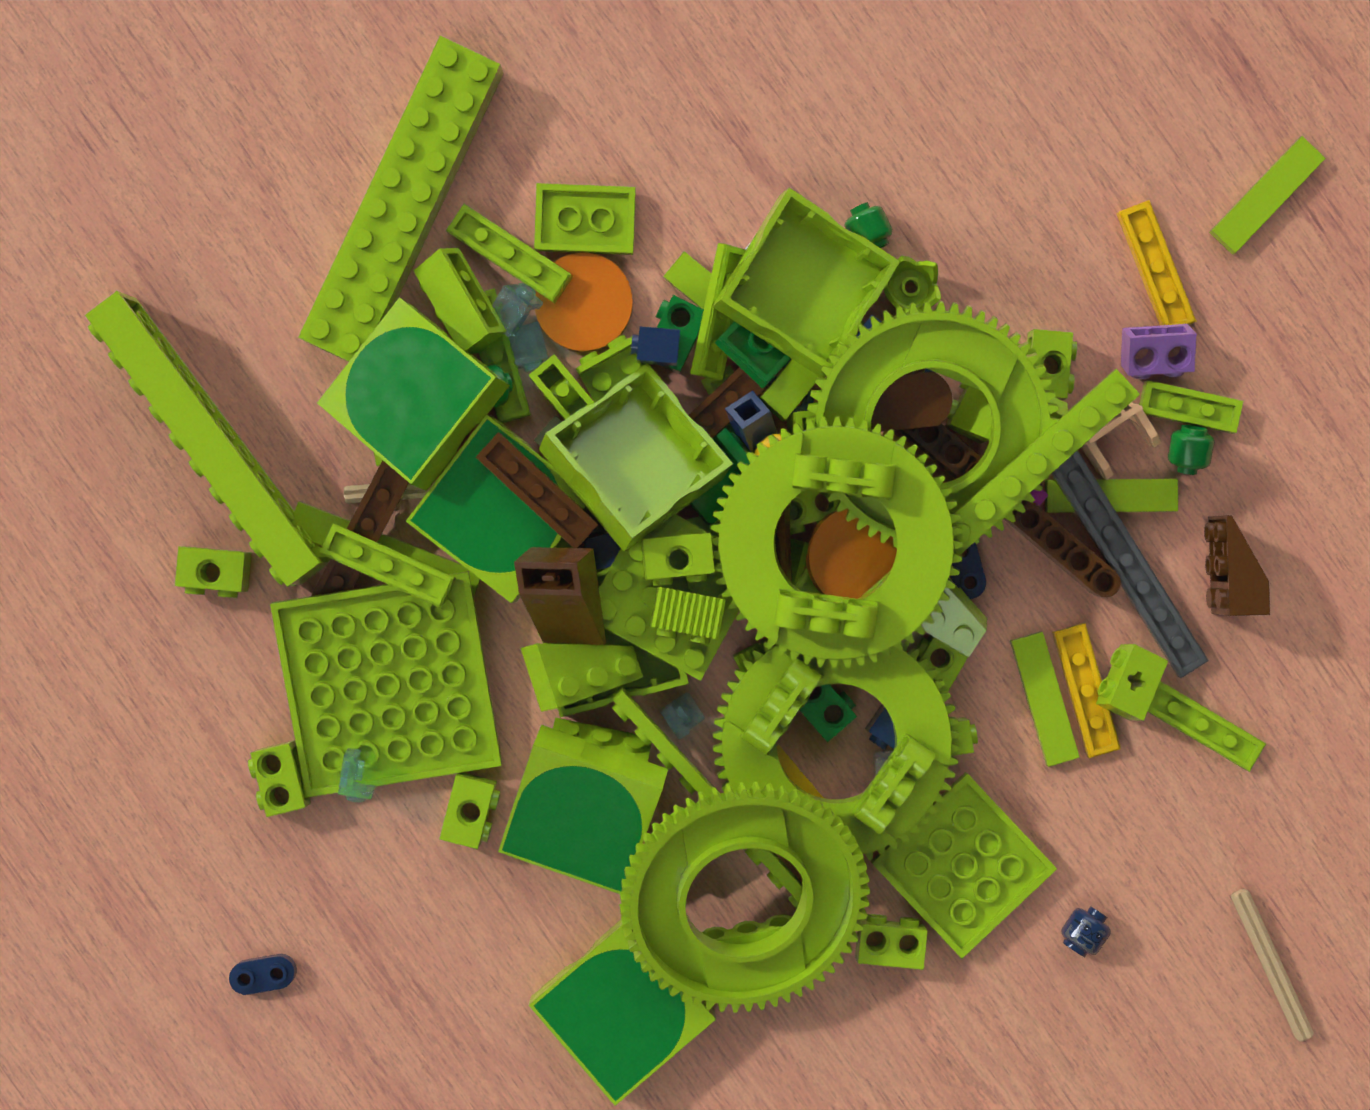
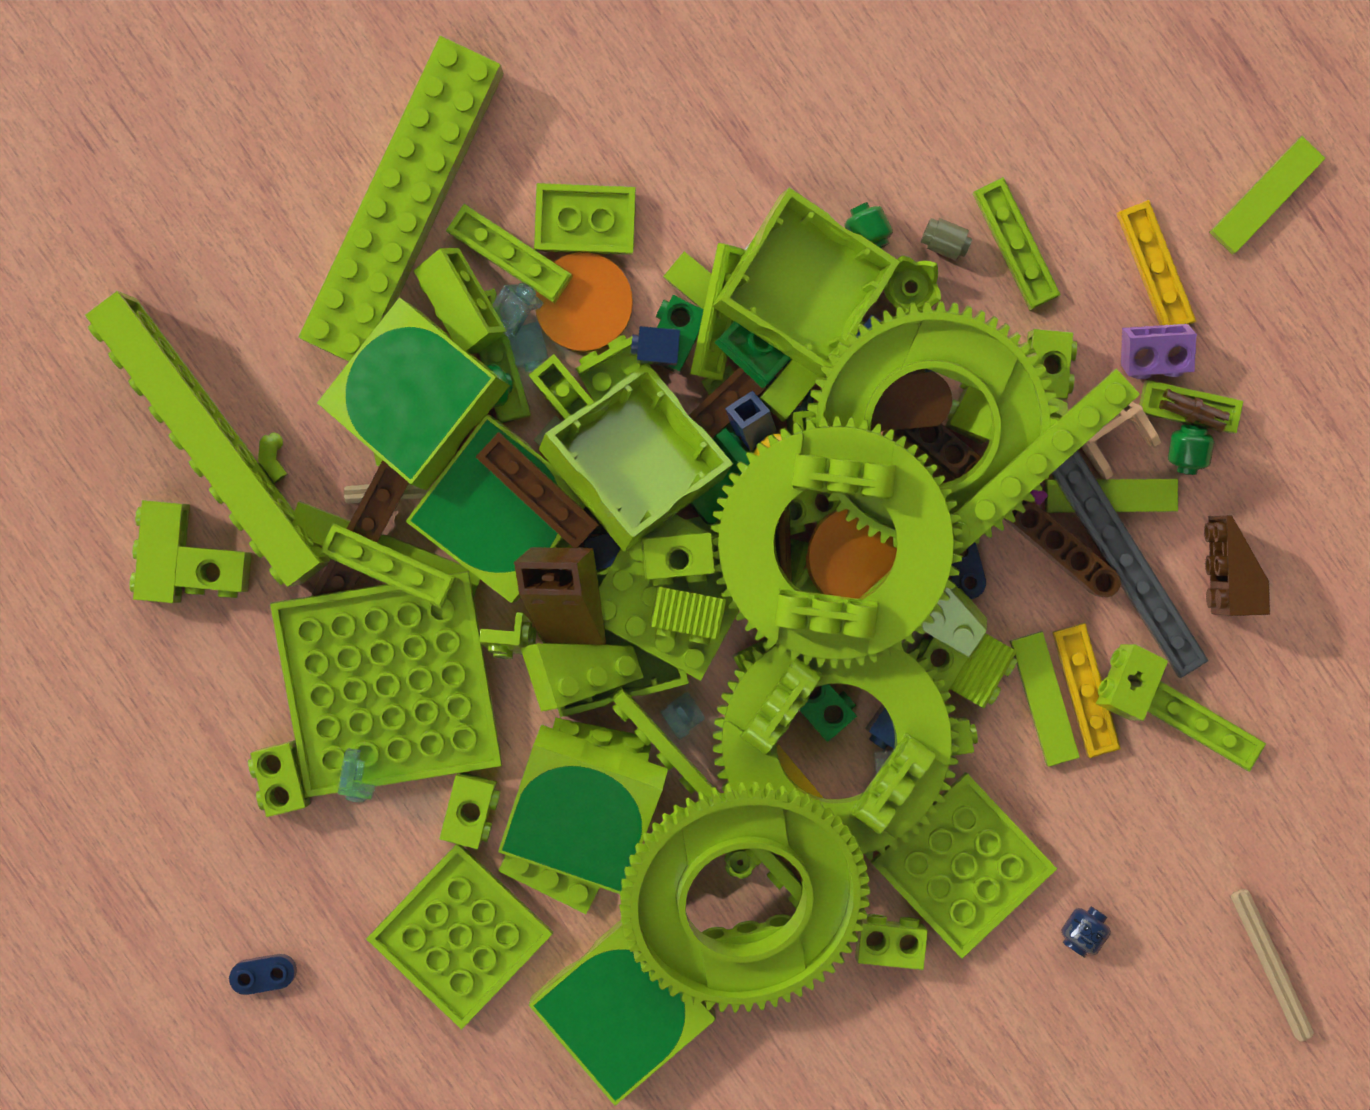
none -> lime brick [129,500,190,603]
none -> lime arm [258,432,288,484]
none -> lime plate [366,844,553,1030]
none -> lime bracket [479,612,537,659]
none -> lime plate [498,855,600,914]
none -> lime plate [724,849,756,879]
none -> olive brick [921,218,972,261]
none -> lime brick [950,633,1017,708]
none -> lime tile [972,177,1061,311]
none -> reddish brown pin [1159,388,1230,432]

